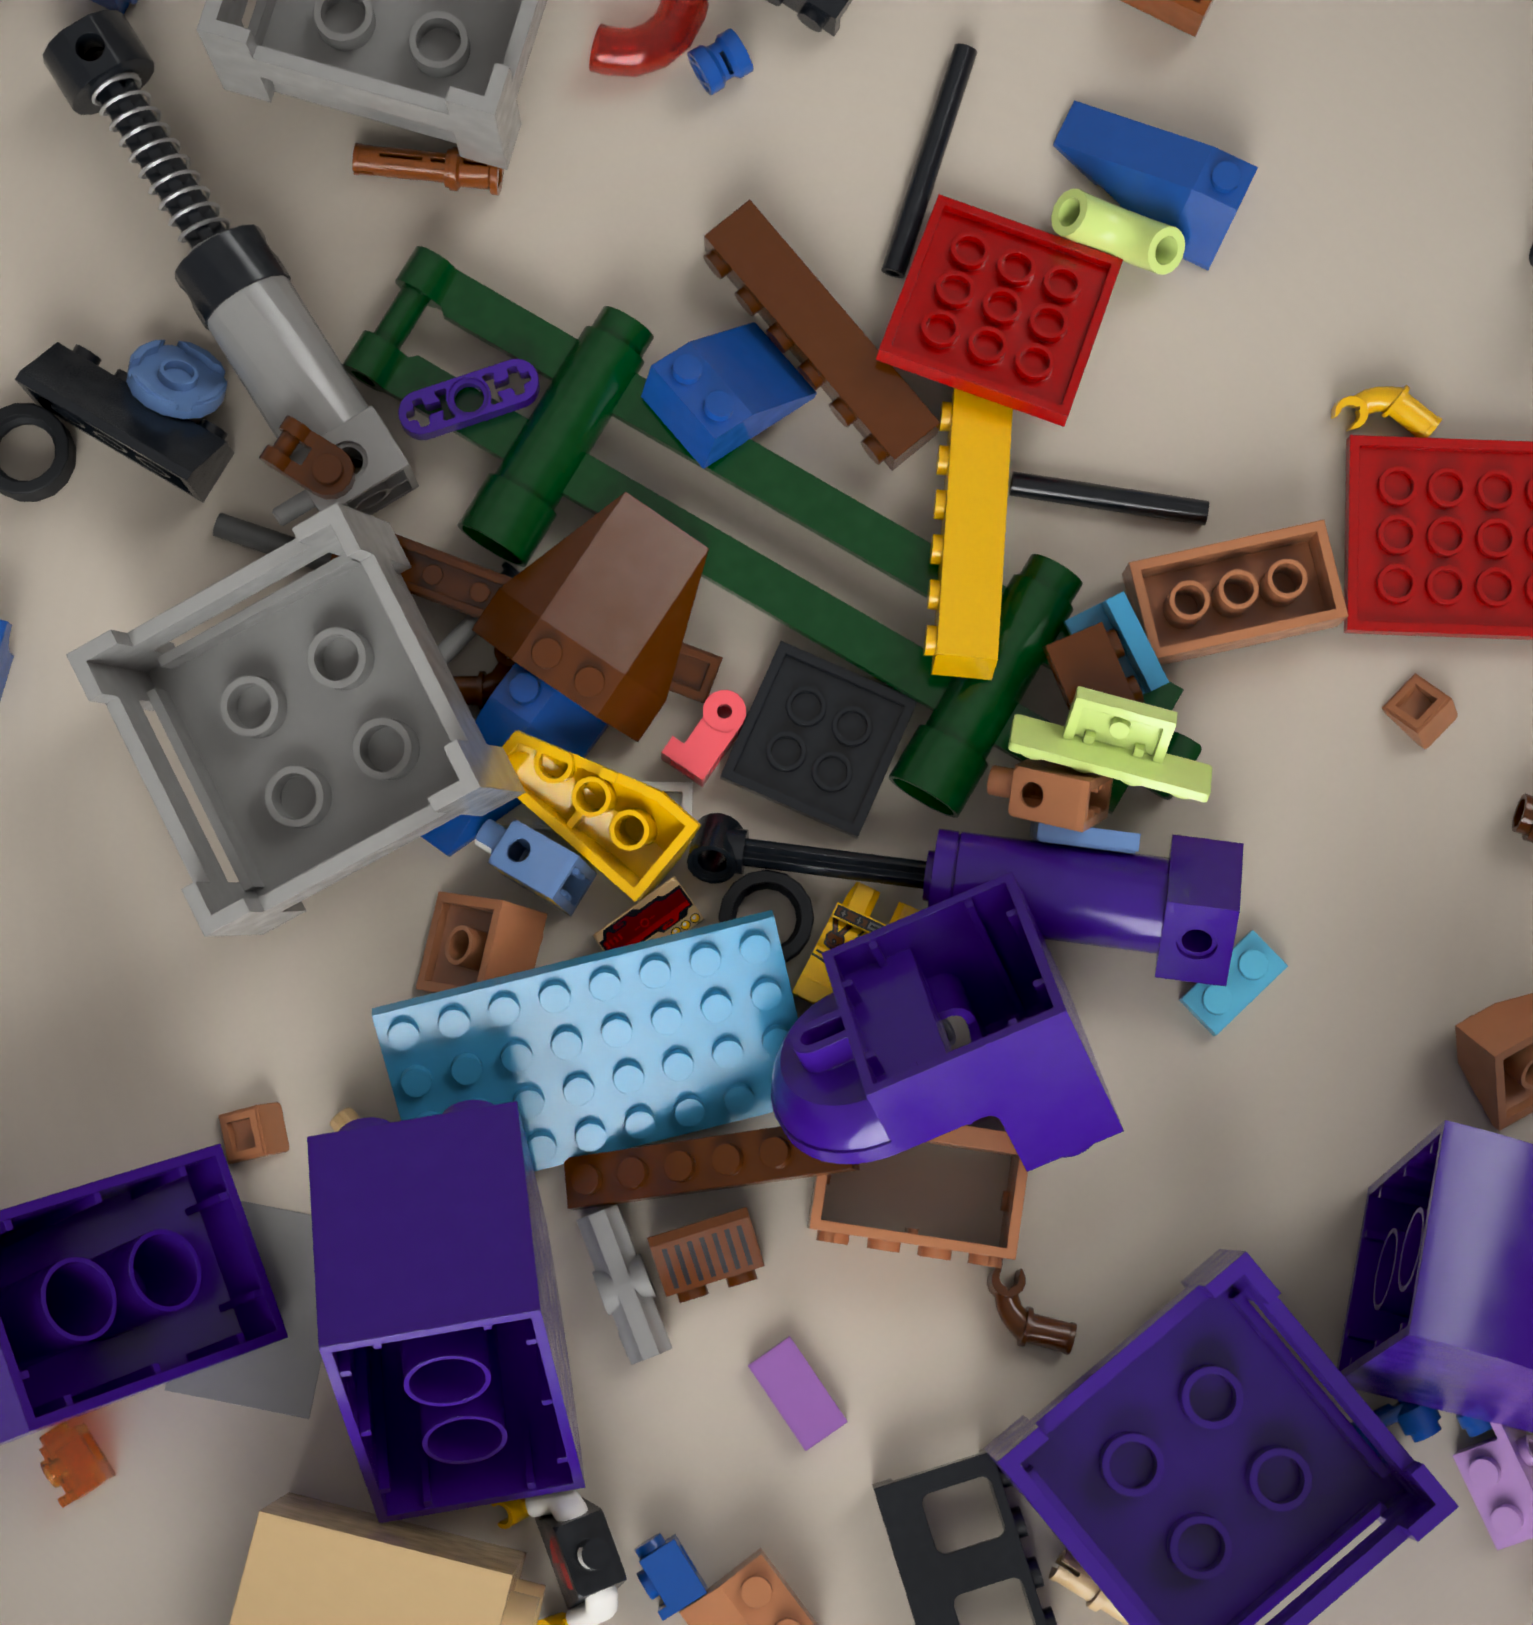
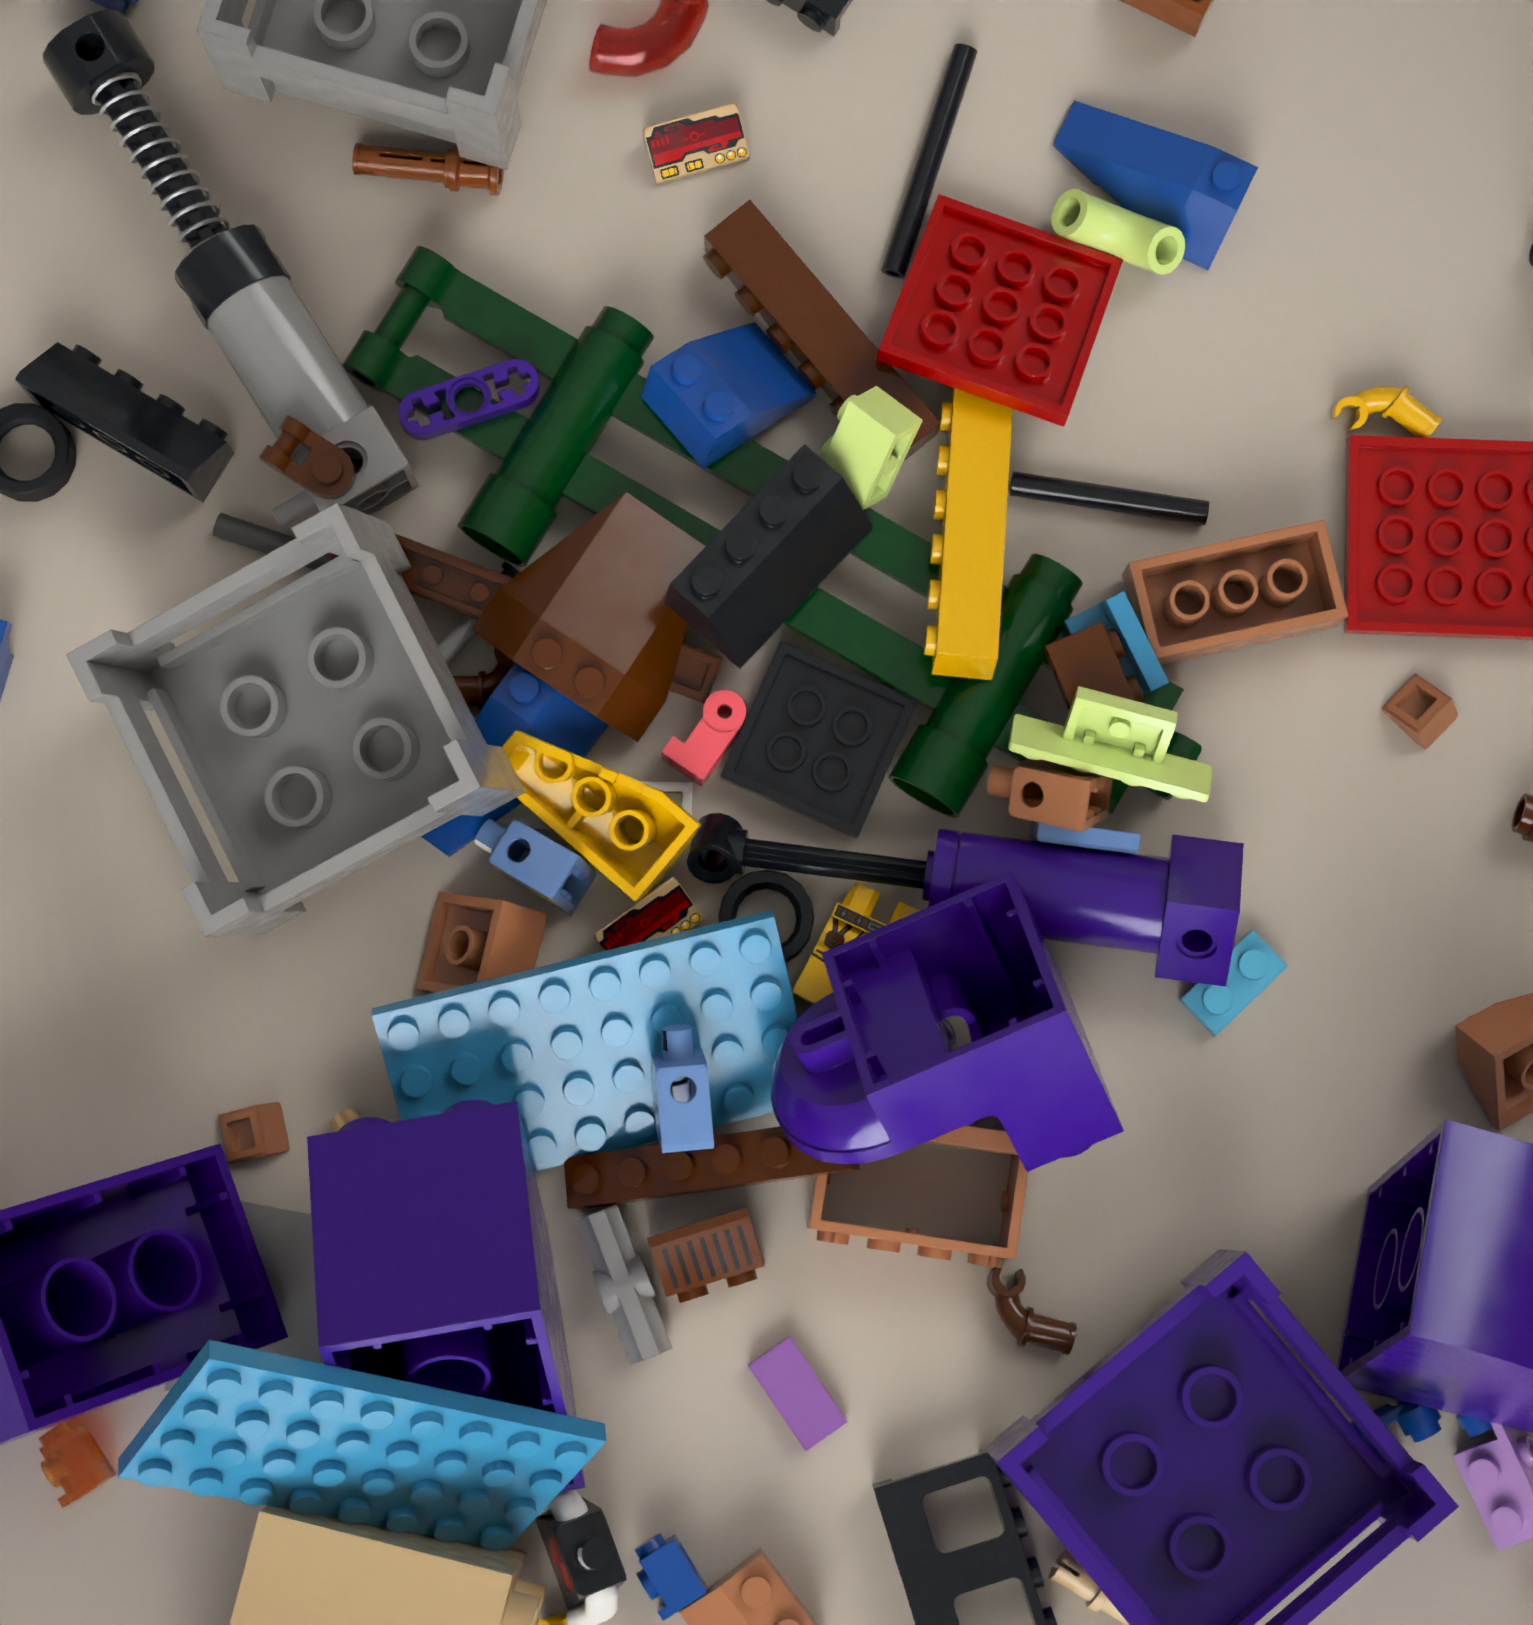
medium blue tile [126,340,227,419] -> none
blue wheel [687,28,754,95] -> none
none -> dark azure plate [118,1340,607,1550]
none -> slope [642,103,750,185]
none -> medium blue torso [651,1024,714,1153]
none -> black slope [665,444,873,669]
none -> yellowish green brick [819,386,923,511]

